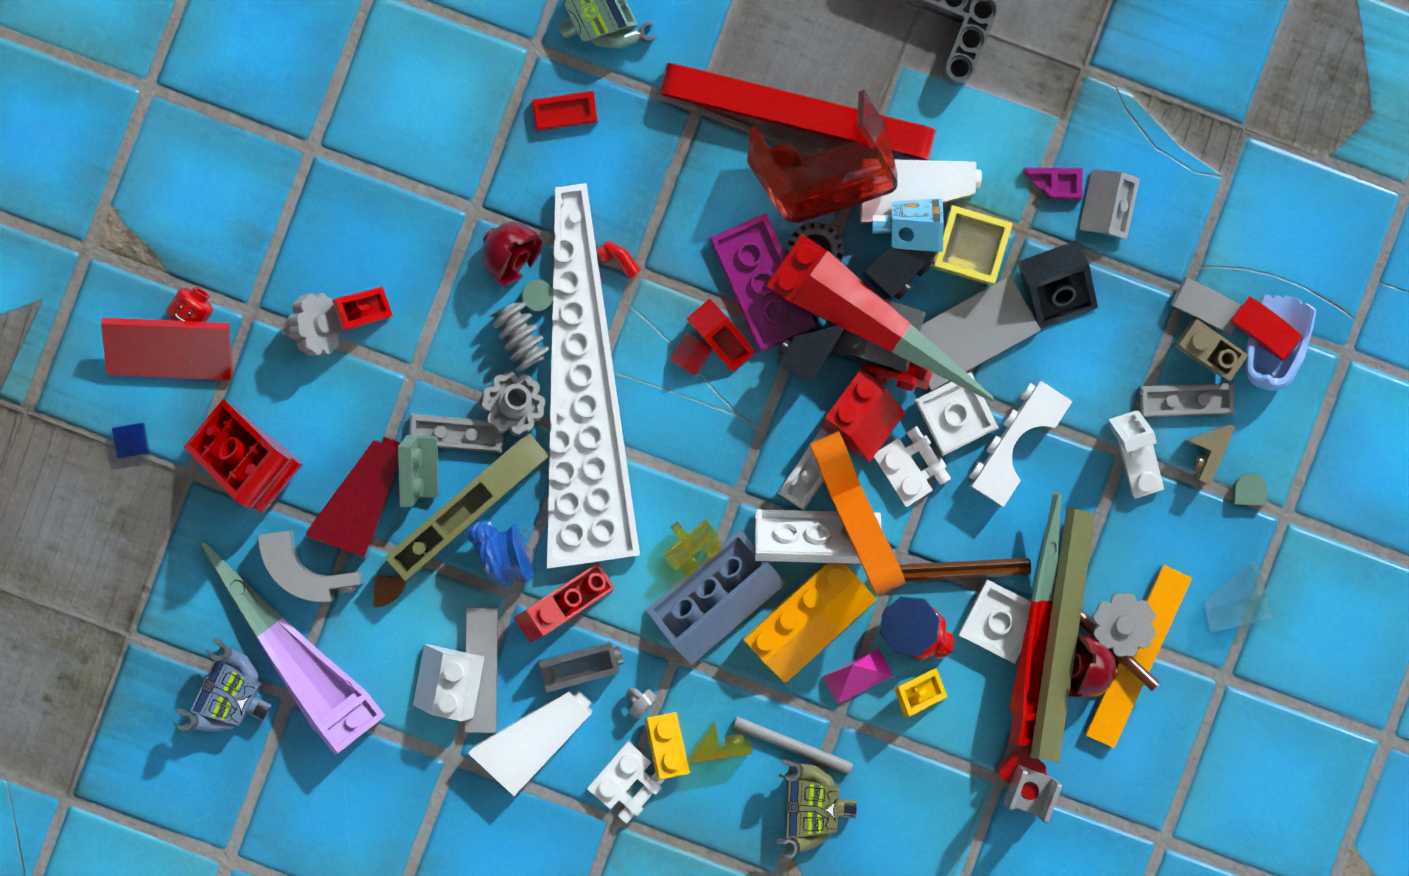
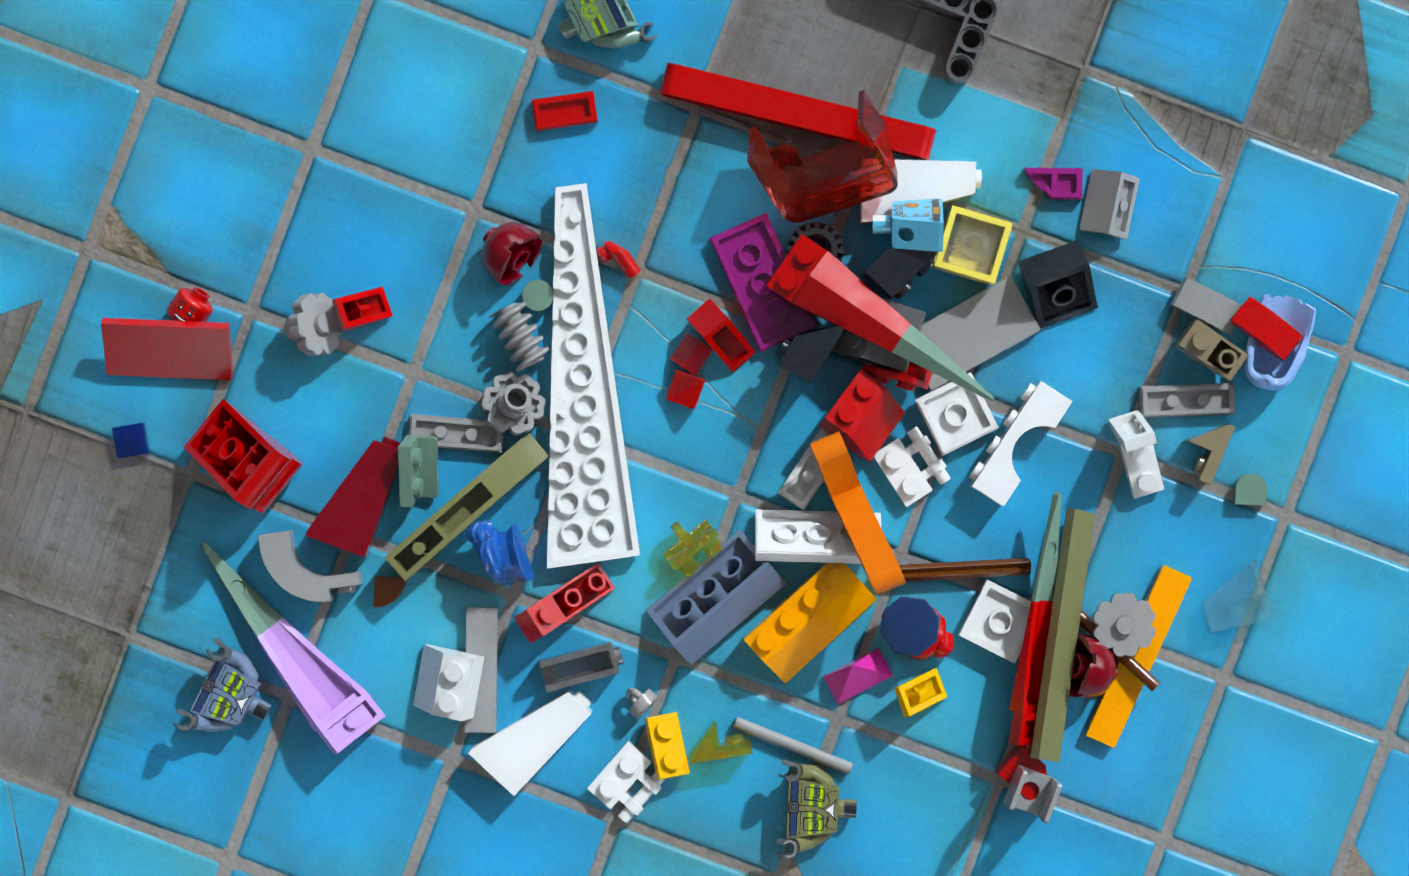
none -> red slope [666,370,705,410]

